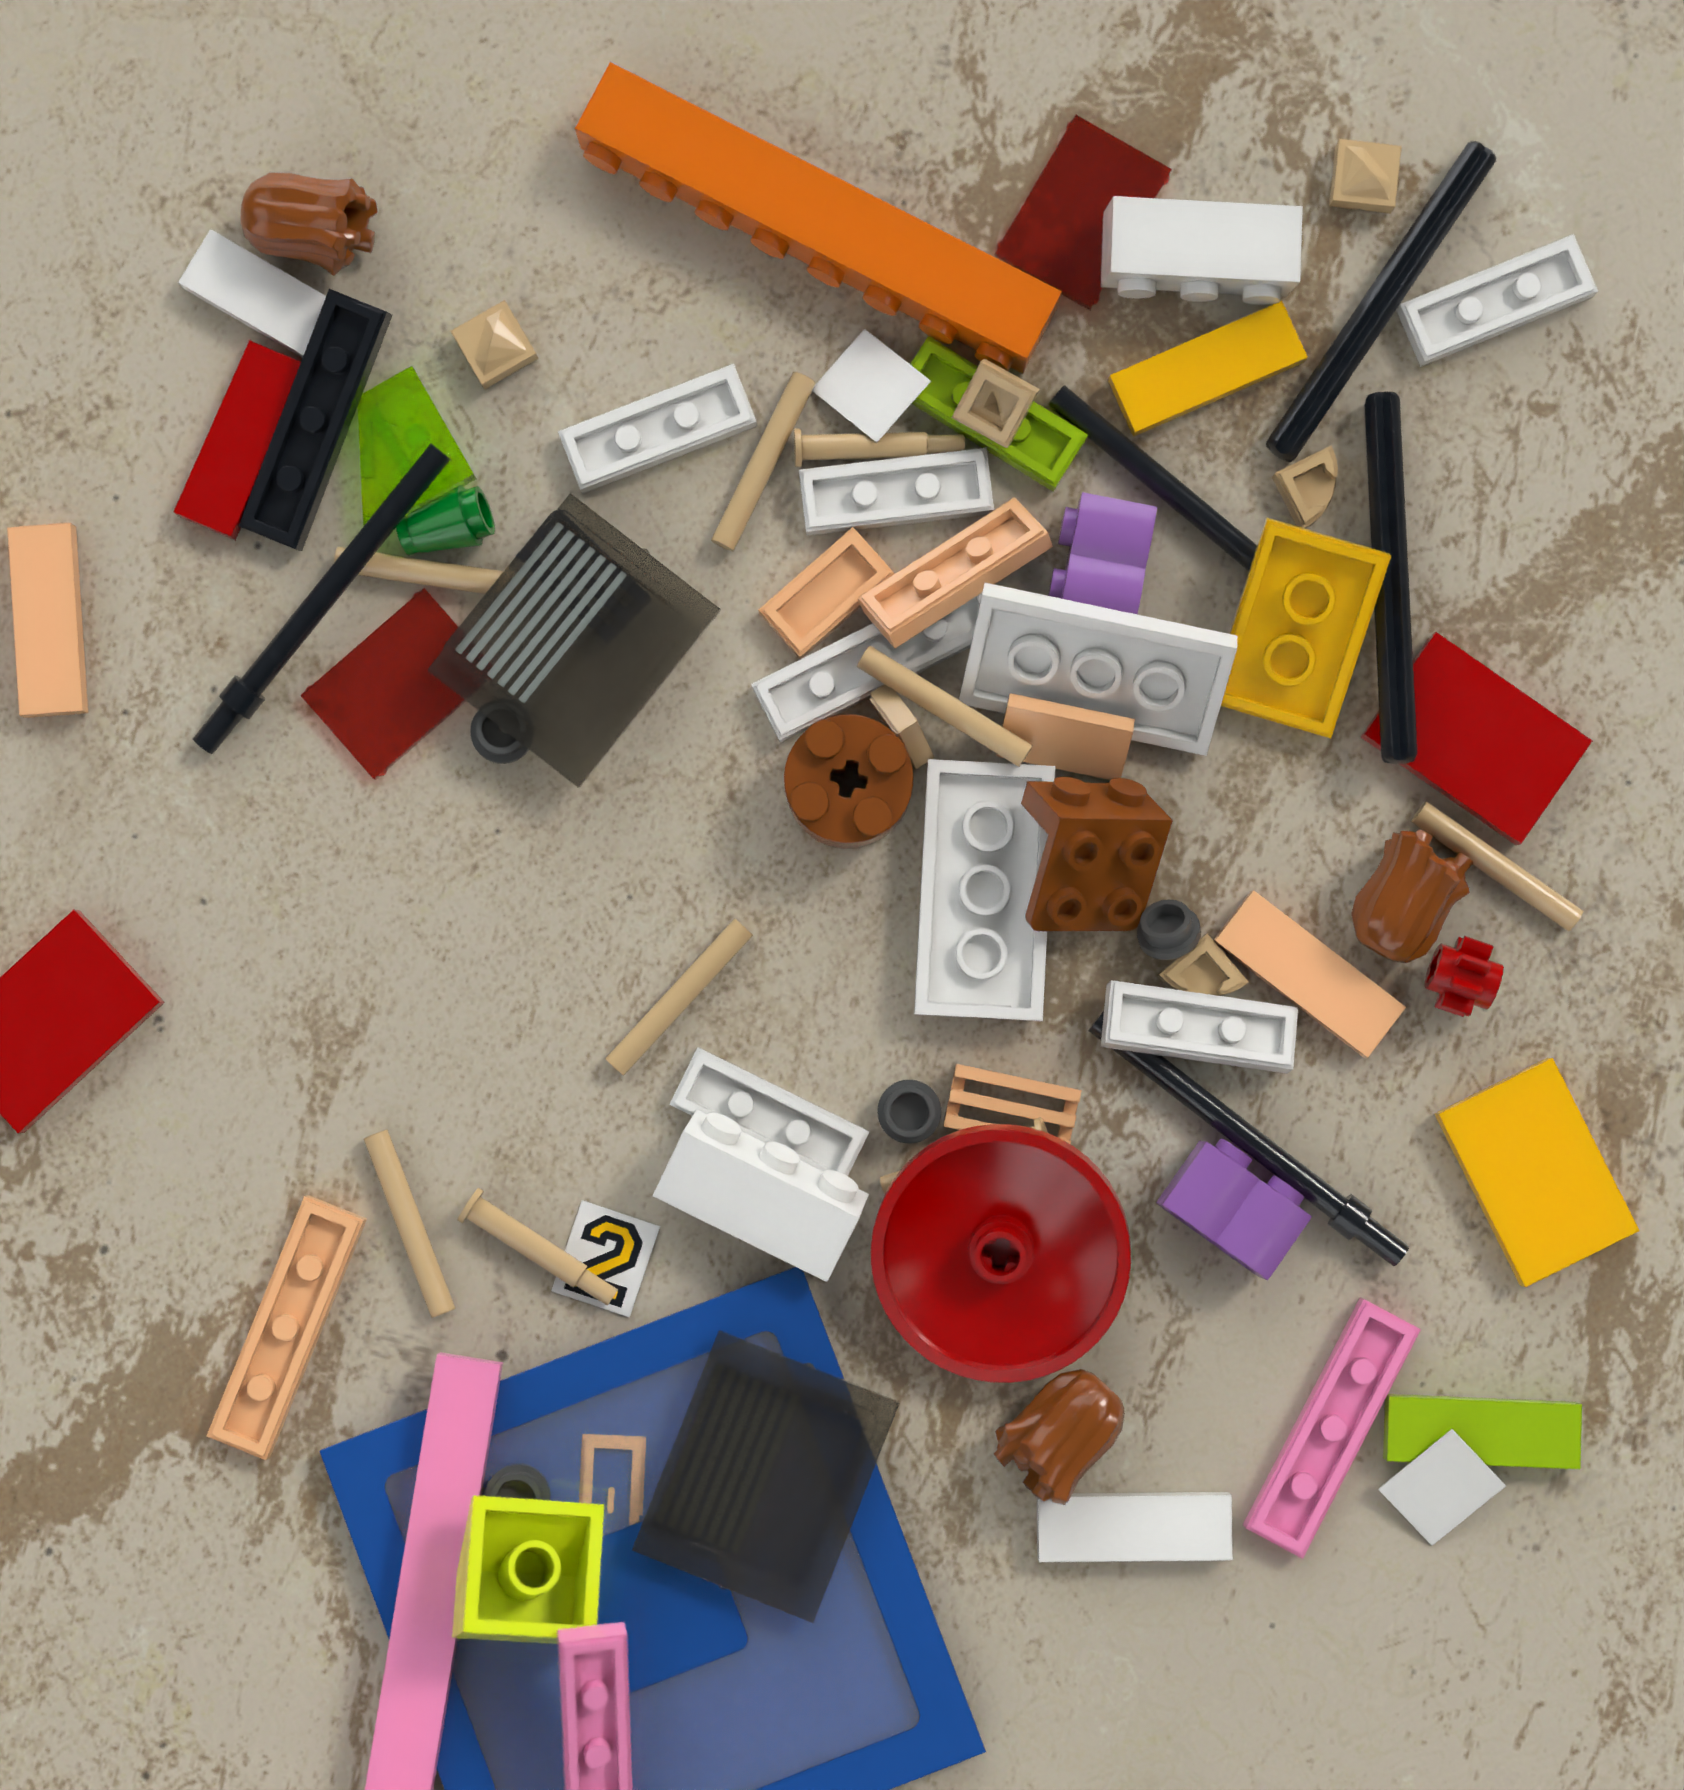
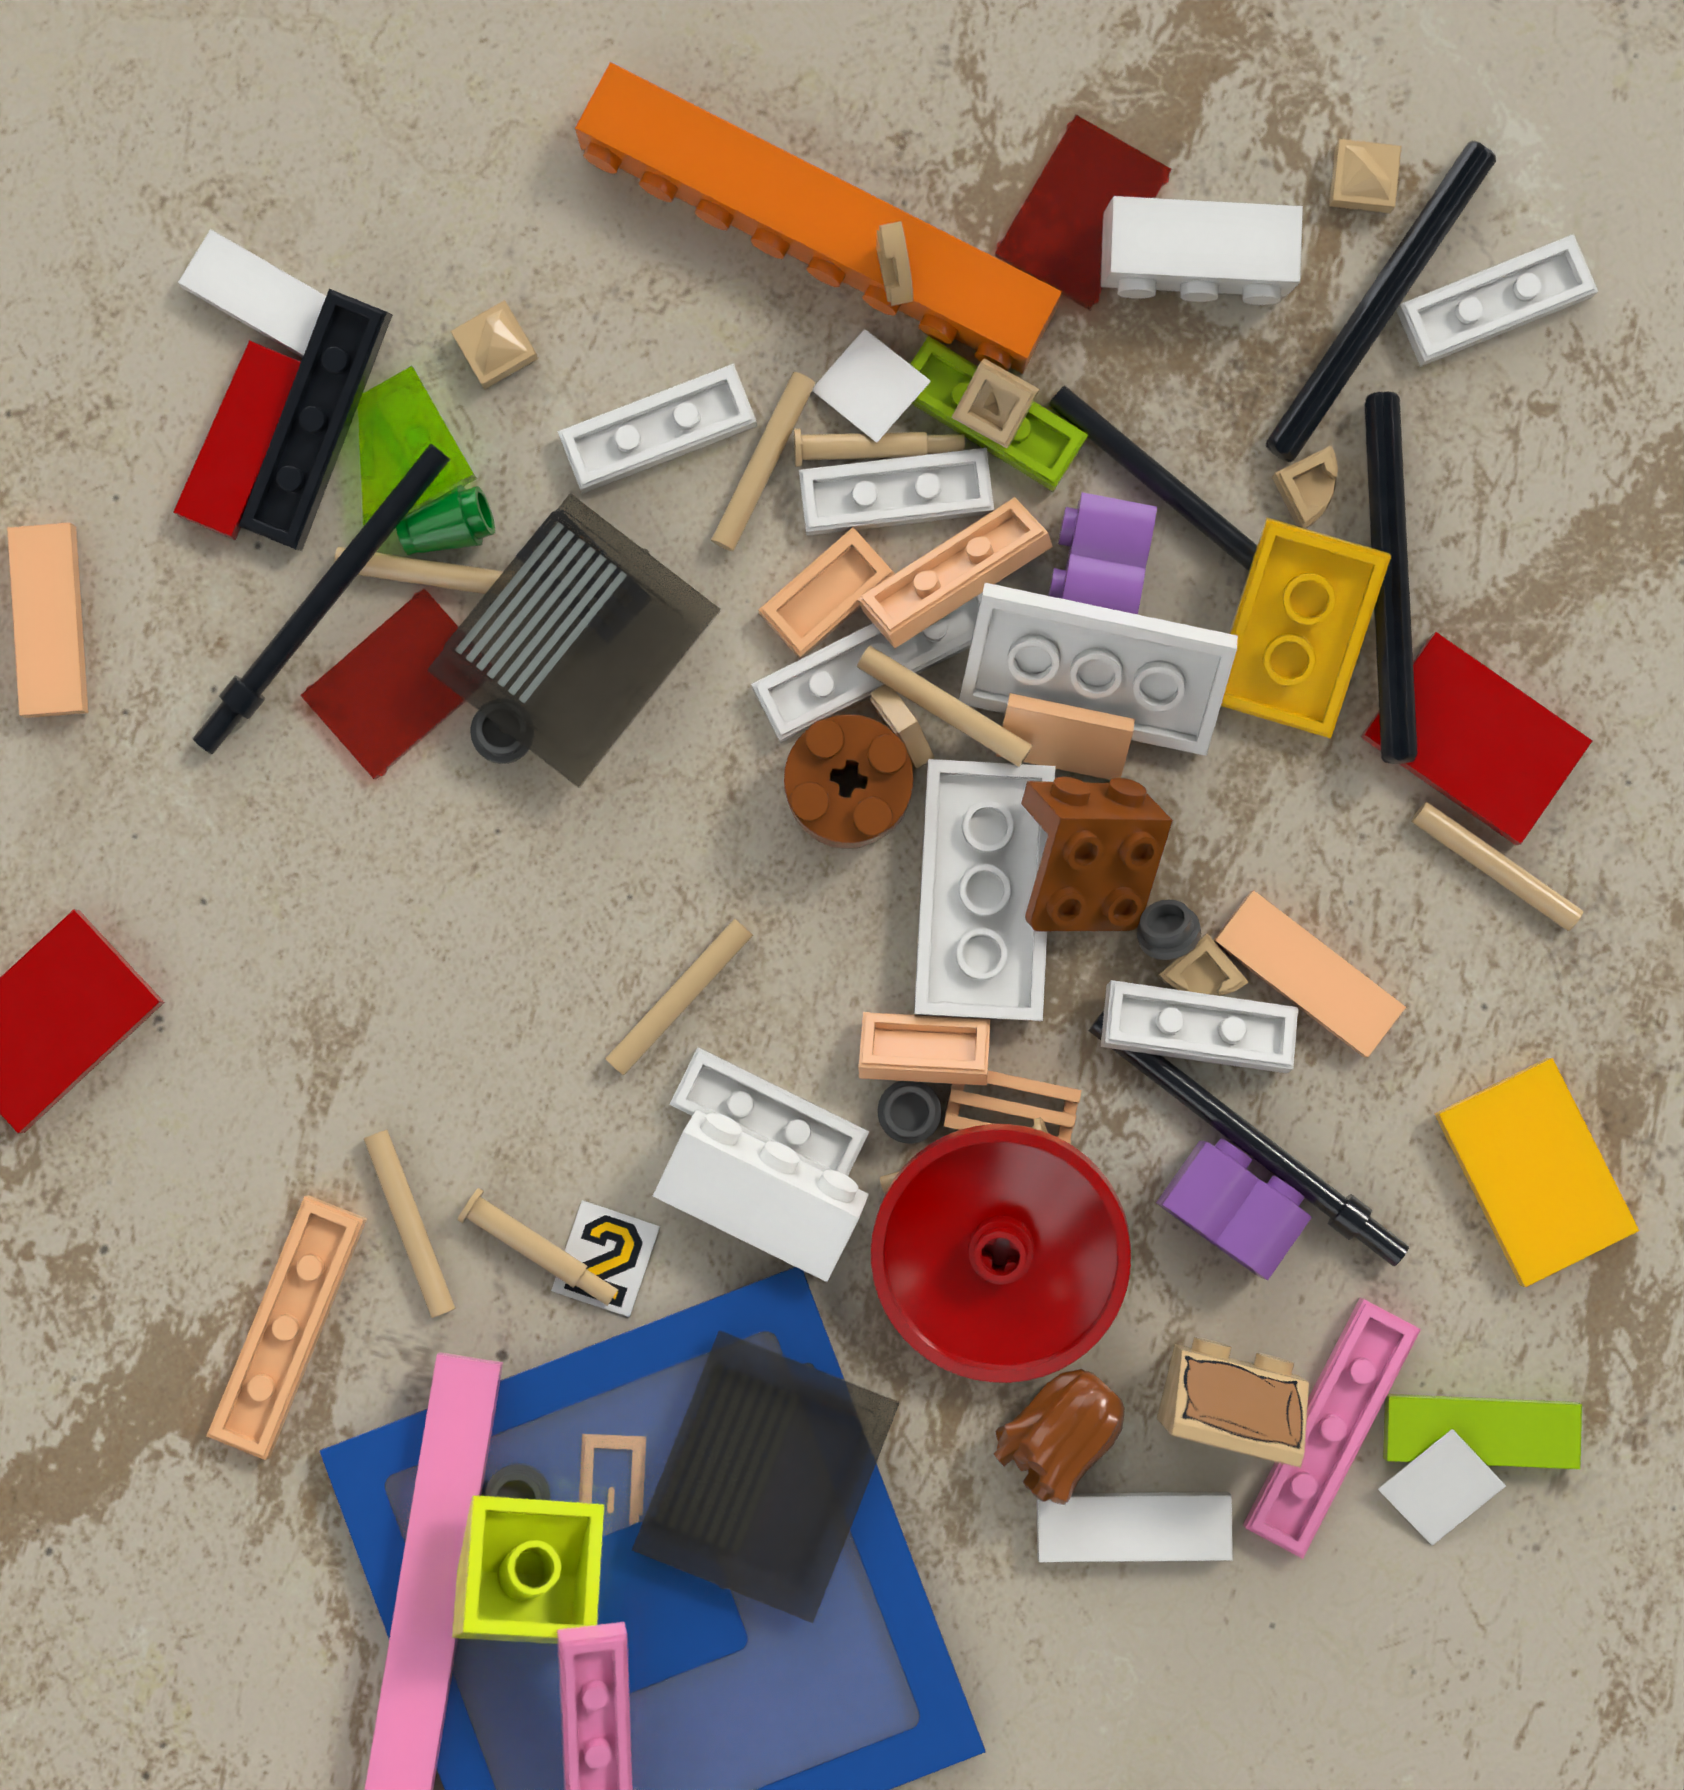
dark orange piece [240,172,377,276] -> none
yellow tile [1108,301,1308,437] -> none
dark orange piece [1351,829,1473,963] -> none
red gear [1424,936,1504,1017] -> none
none -> light nougat tile [858,1012,991,1086]
none -> tan tile [876,221,913,306]
none -> slope [1157,1337,1309,1468]

